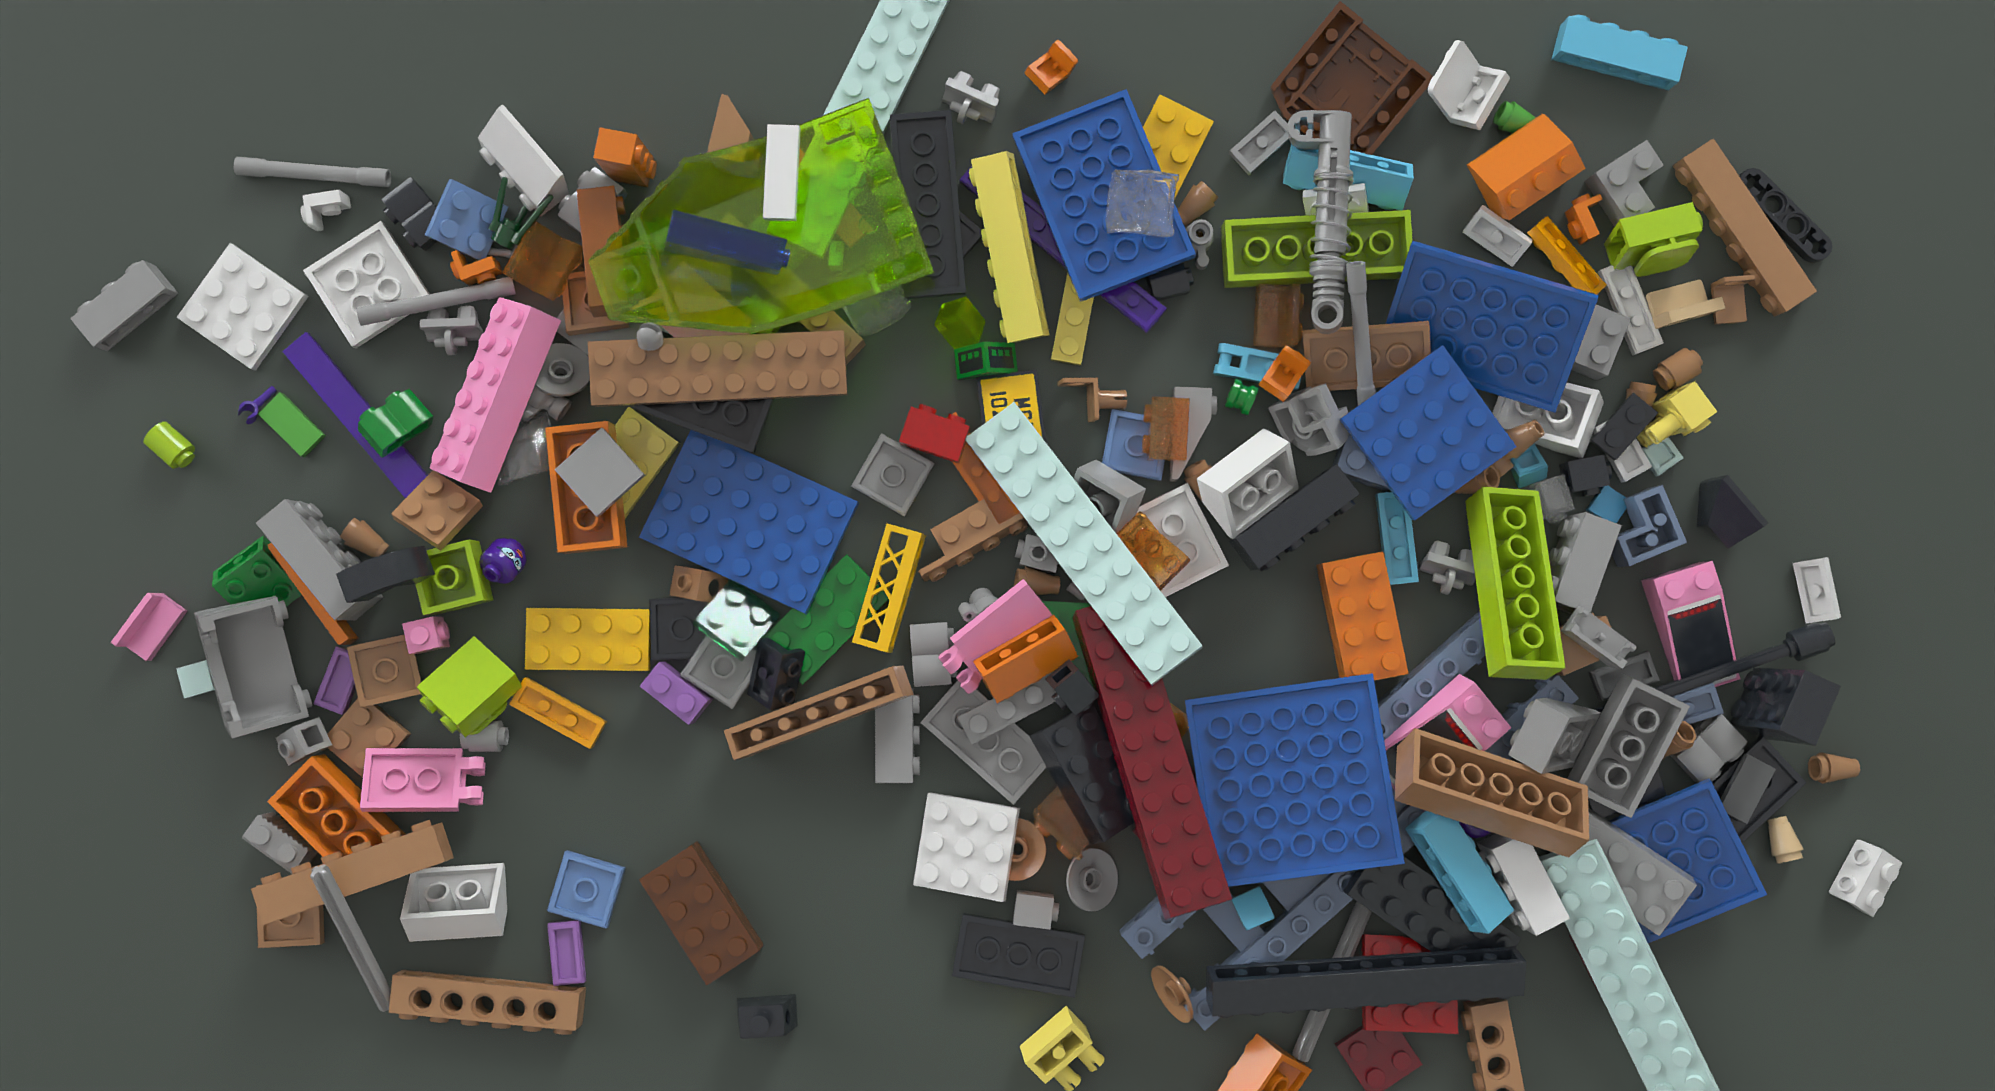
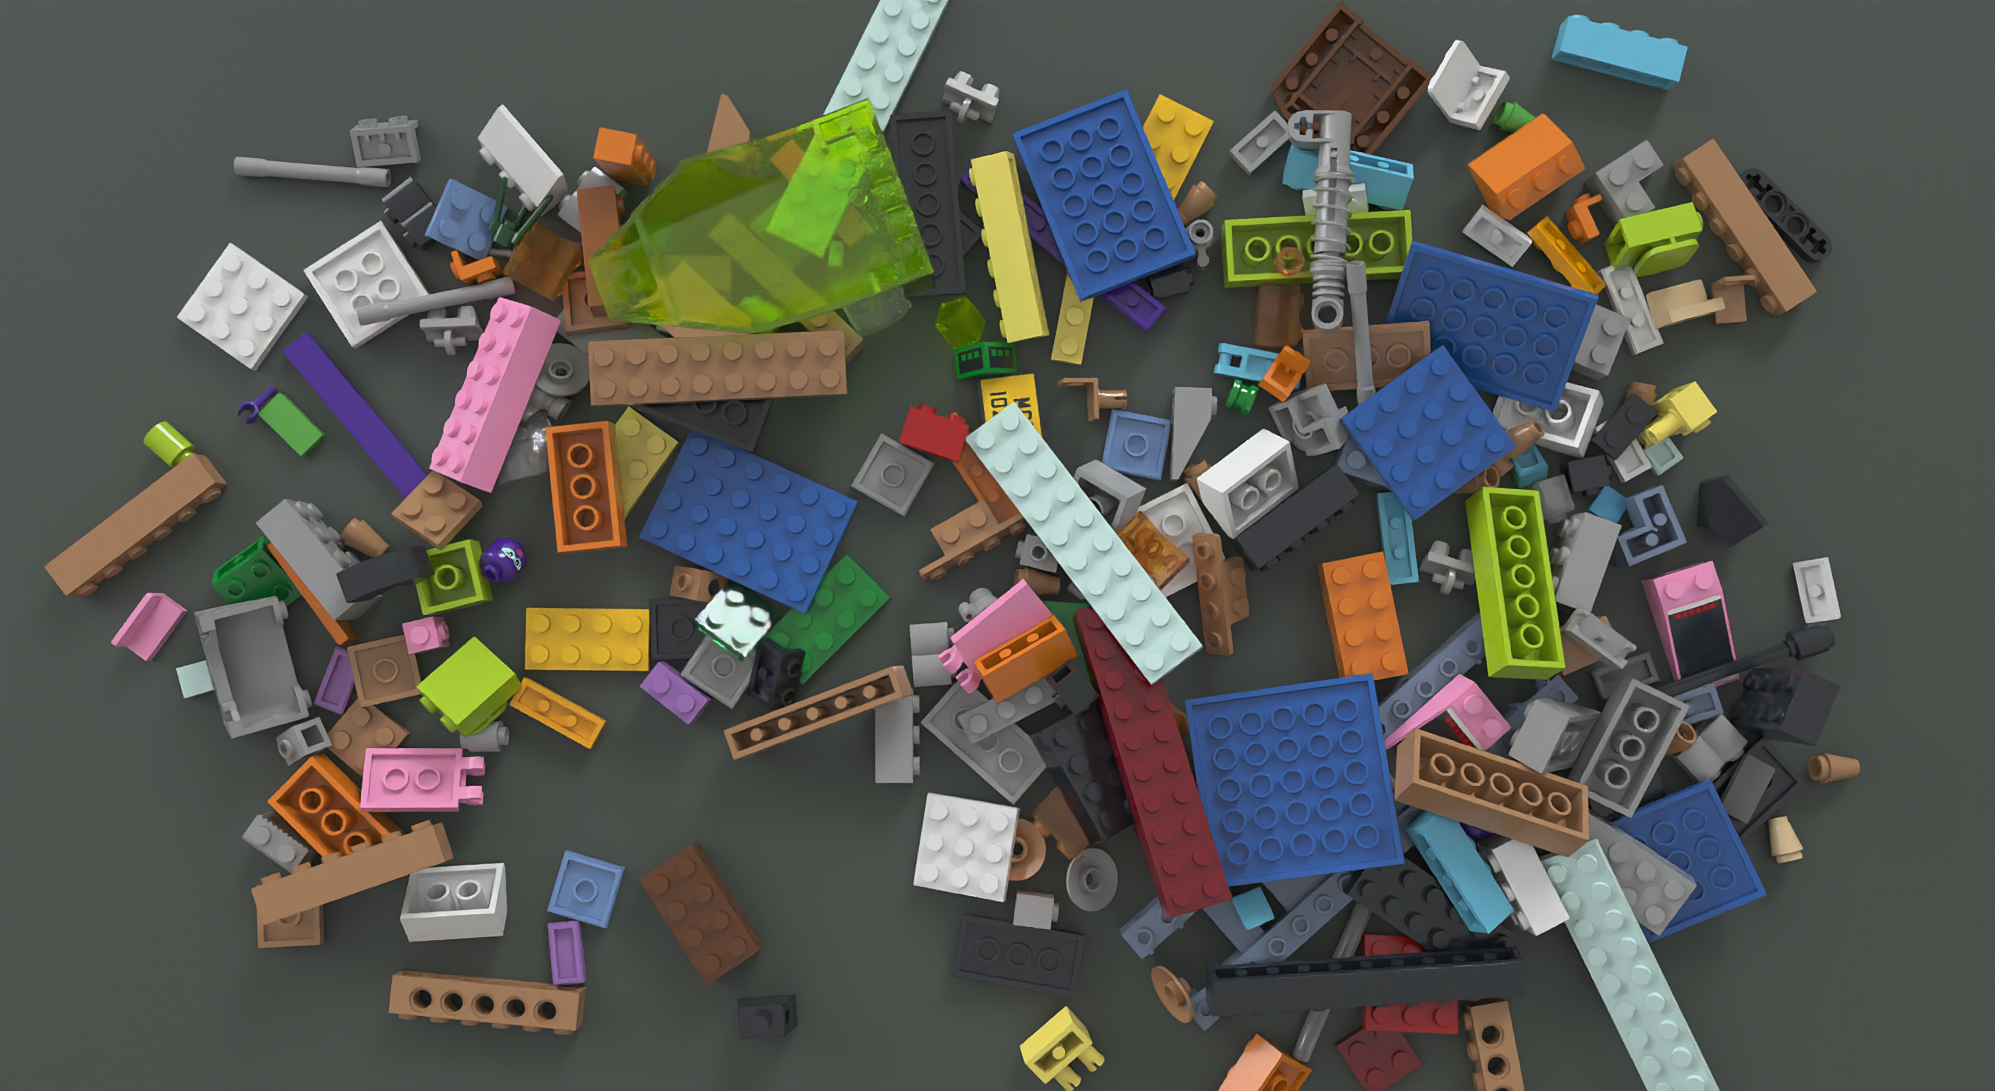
light grey brick [70,260,178,351] -> none
white bracket [301,190,351,231] -> none
light grey axle [310,864,391,1012] -> none
green brick [358,389,433,458] -> none
light grey tile [554,427,645,517] -> none
light grey hinge [637,322,664,351] -> none
clear blue slope [664,210,791,275] -> none
white tile [763,124,801,221] -> none
yellow fence [852,523,926,653] -> none
orange bracket [1024,40,1078,95] -> none
clear slope [1106,169,1179,237] -> none
clear orange bracket [1142,396,1190,461] -> none
medium nougat brick [1653,348,1703,391] -> none
white bracket [1829,839,1902,917] -> none
none -> medium nougat brick [44,453,228,597]
none -> light grey bracket [350,116,421,167]
none -> medium nougat bracket [1192,533,1249,656]
none -> clear orange bush [1274,247,1305,277]

